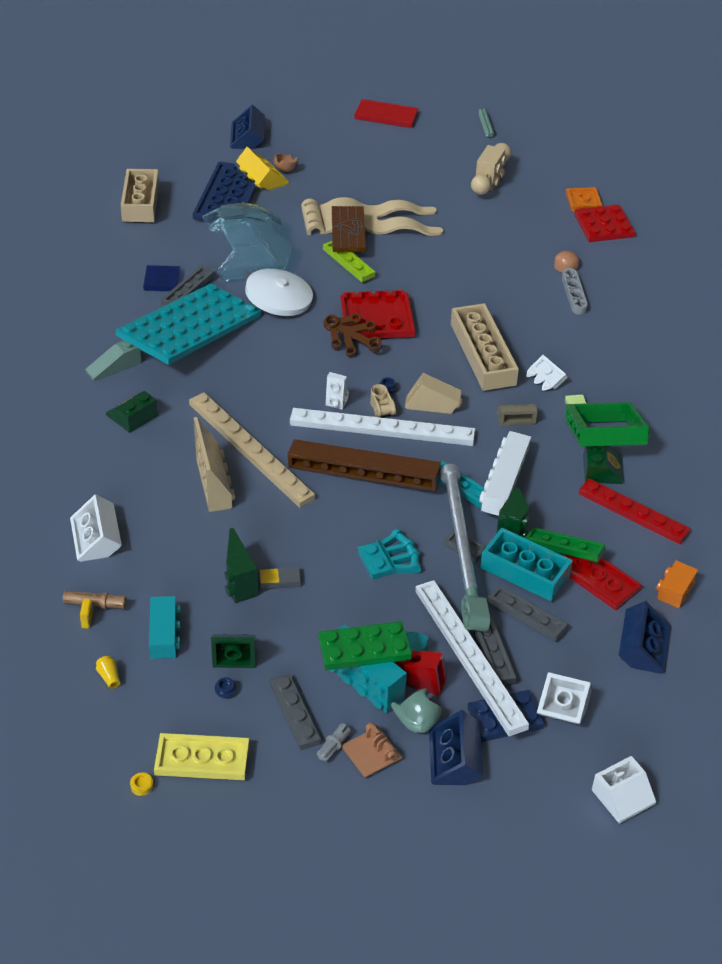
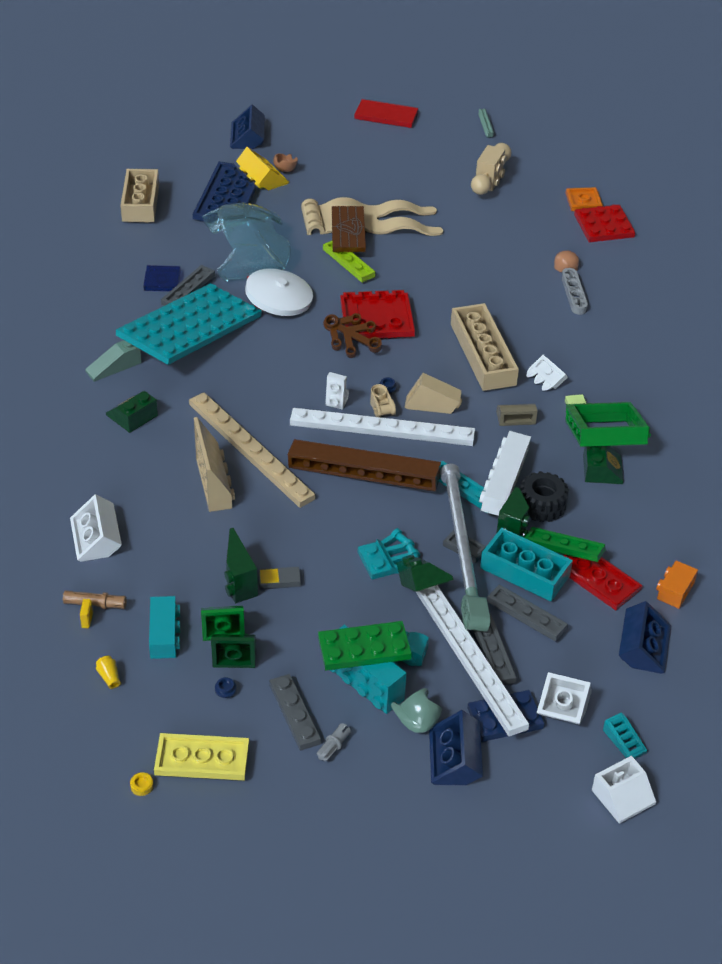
nougat hinge [341,722,402,778] -> none
red torso [395,650,447,696] -> none
red plate [579,478,691,545] -> none
none -> green slope [201,606,245,641]
none -> dark green slope [396,555,453,592]
none -> black tyre [520,472,569,522]
none -> teal slope [603,712,647,759]

